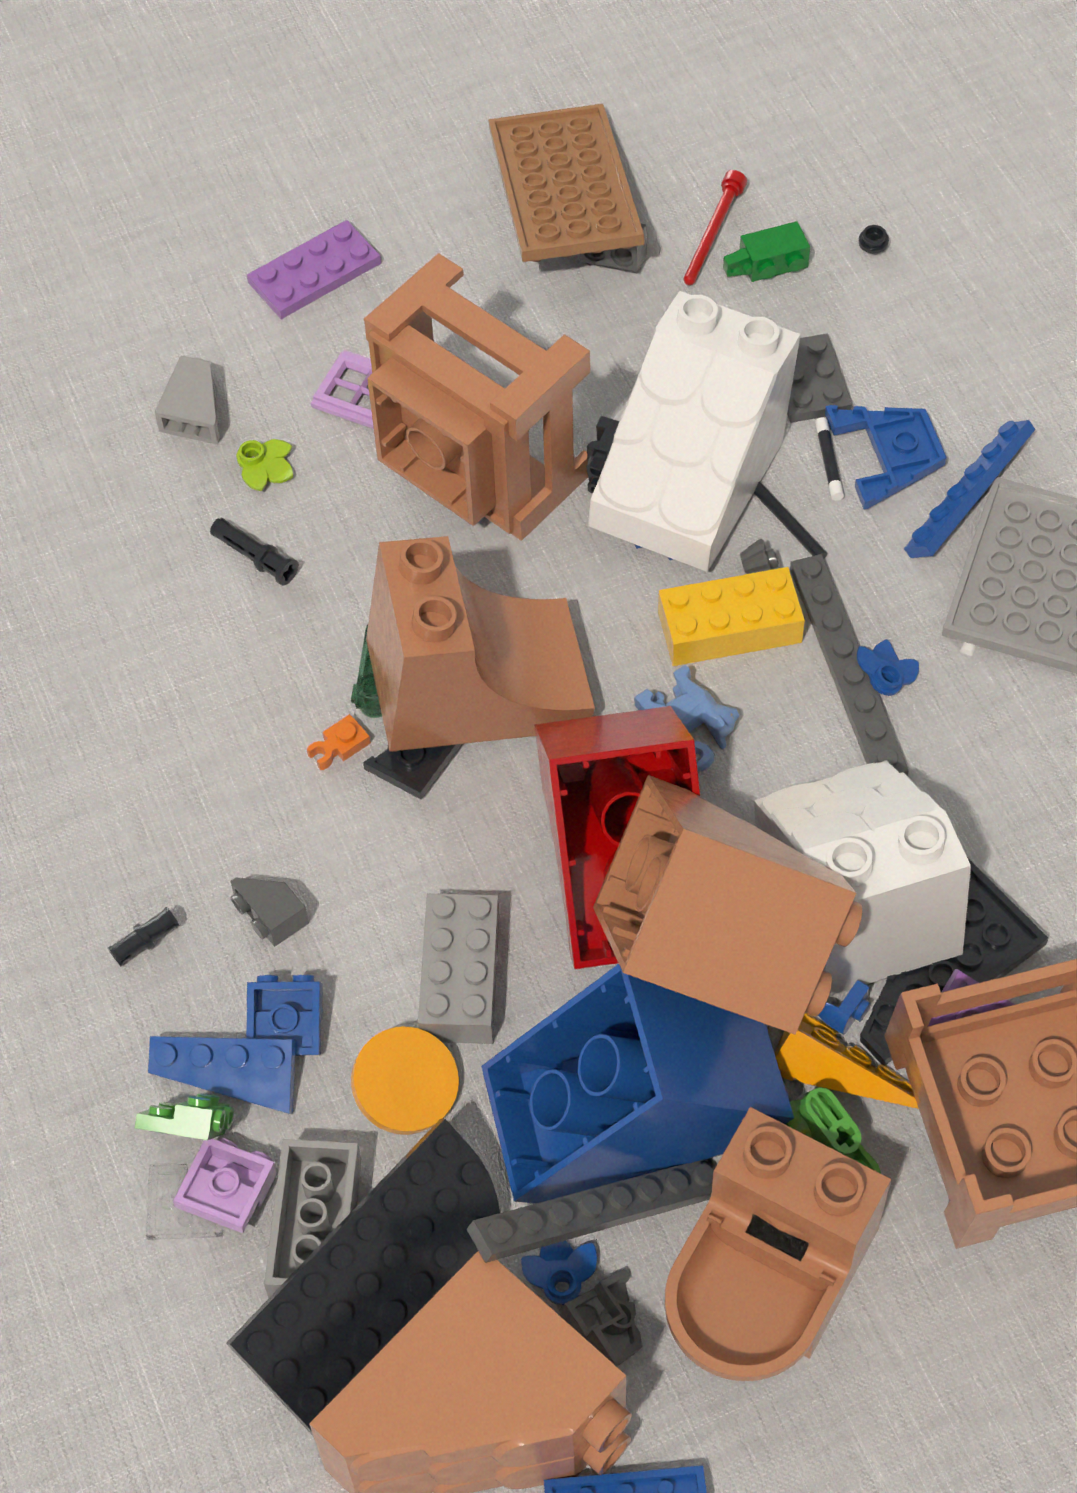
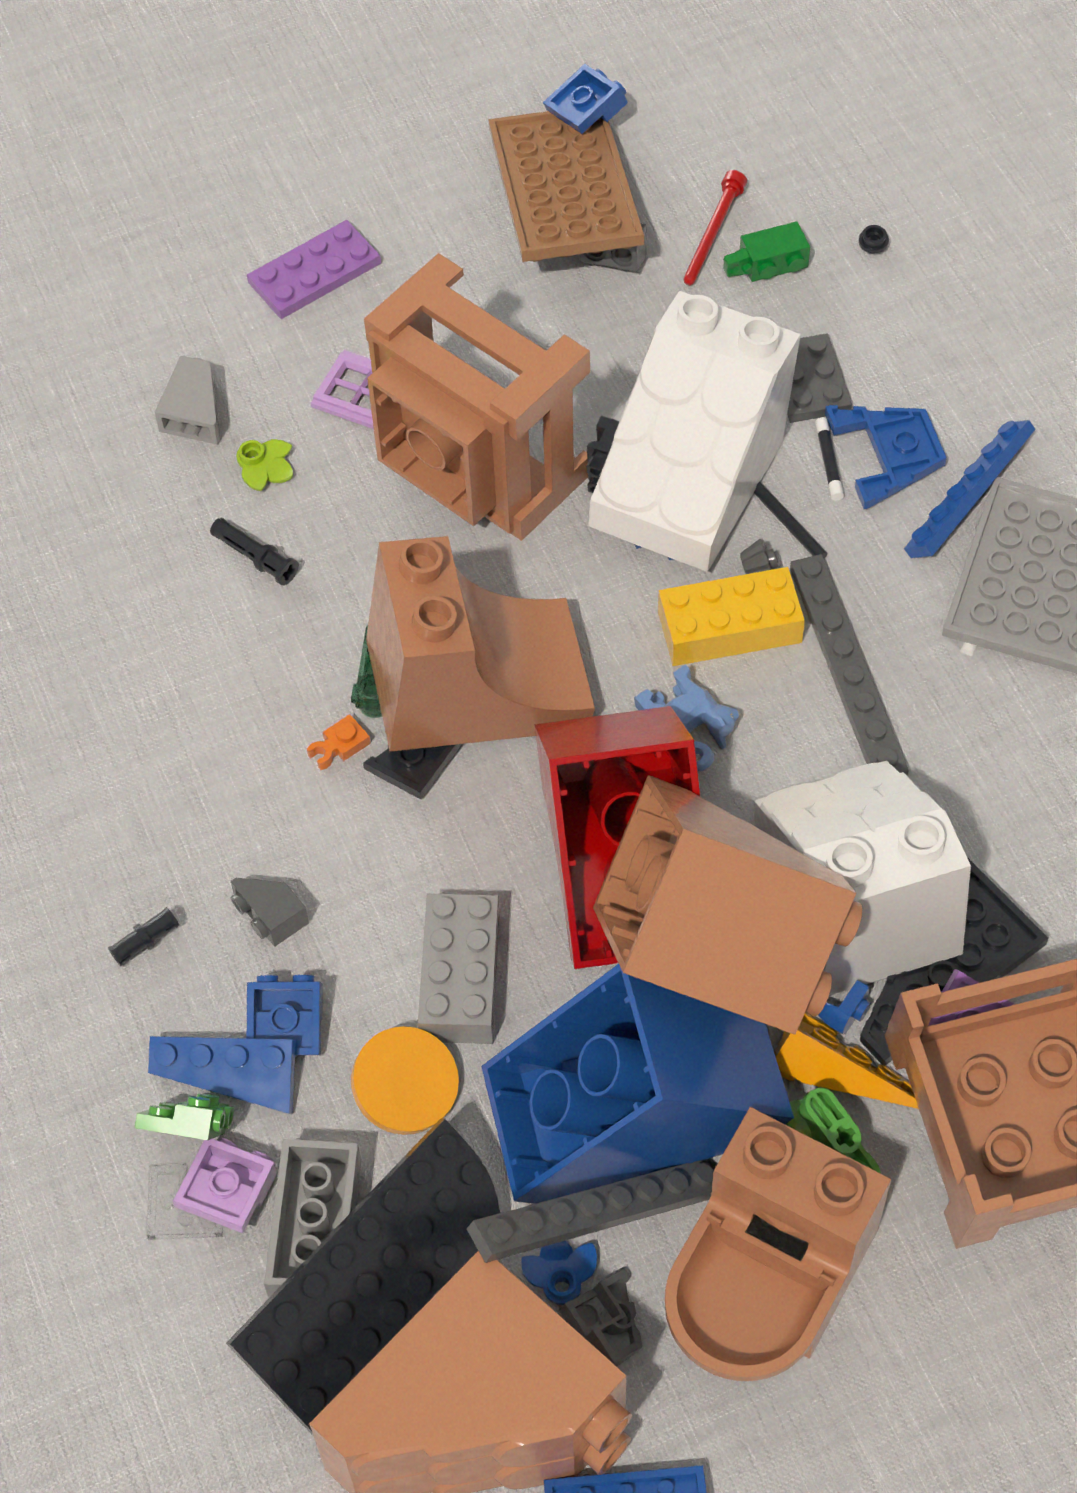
blue plate [857,639,919,696] -> none
none -> blue plate [543,64,628,134]

